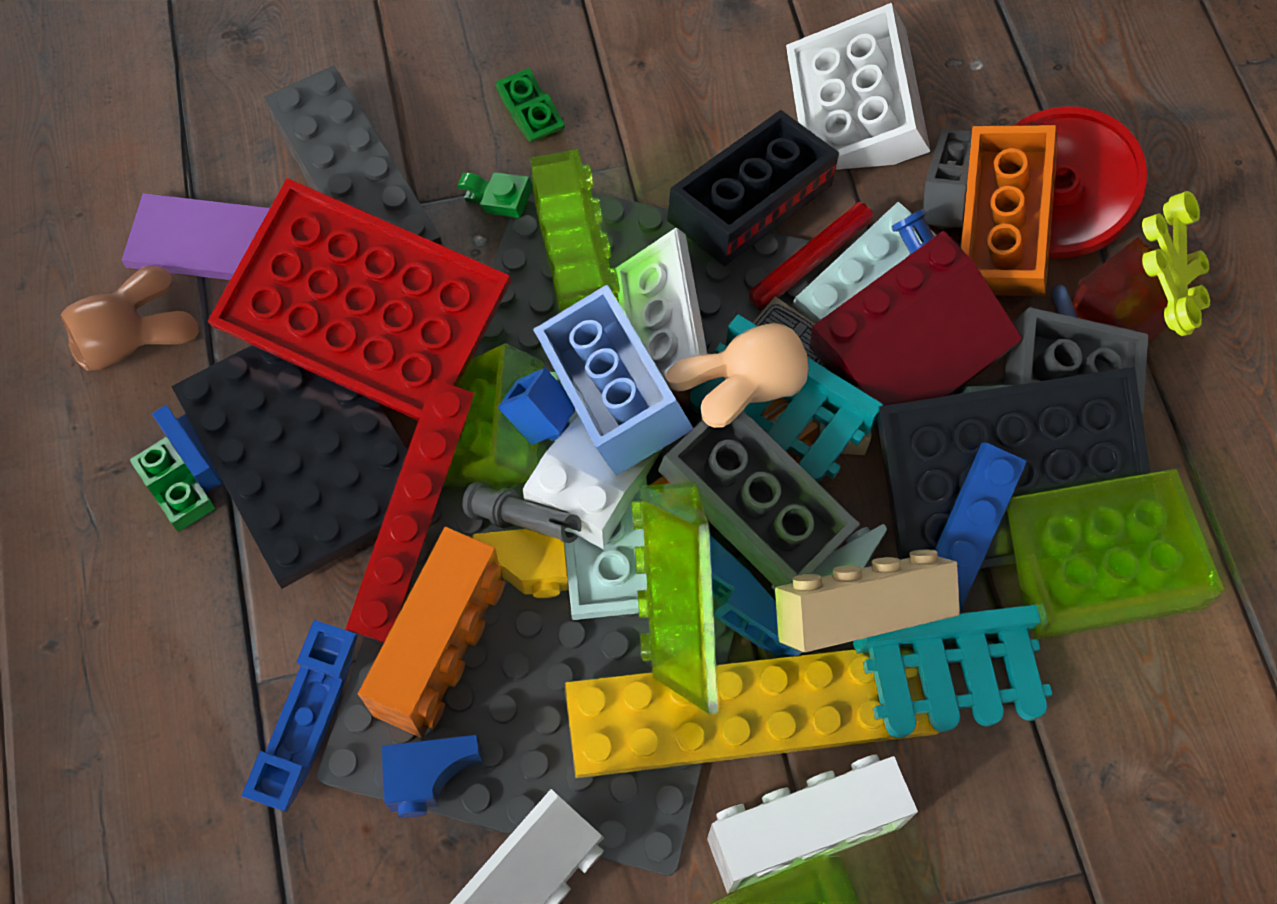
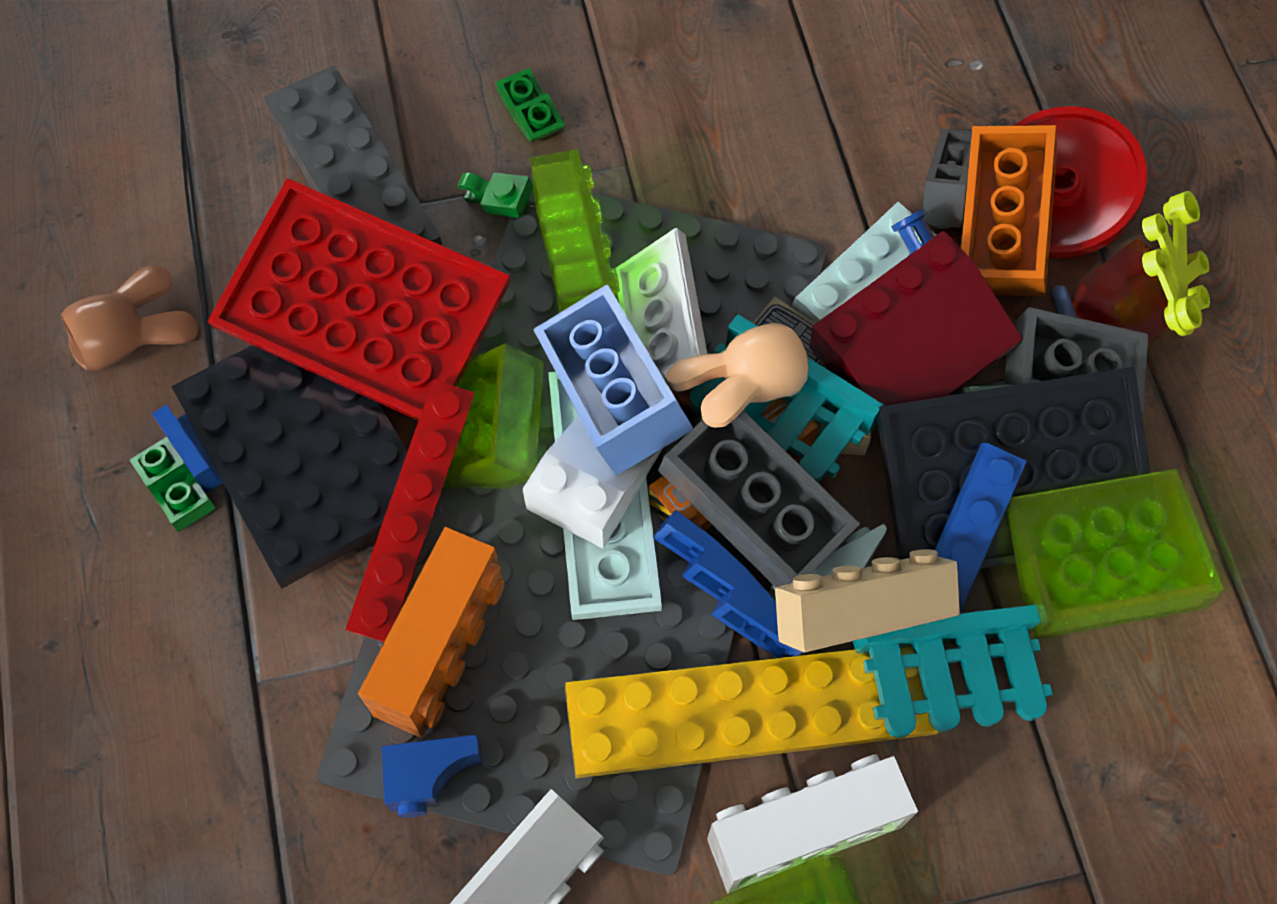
medium lavender tile [121,193,270,280] -> none
blue slope [241,620,358,812] -> none
dark grey pin [463,480,581,543] -> none
yellow slope [473,529,569,598] -> none
blue brick [498,367,575,445] -> none
clear neon green slope [631,482,718,714] -> none
black brick [667,110,840,267] -> none
red axle [748,202,873,310] -> none
white slope [786,3,931,170] -> none

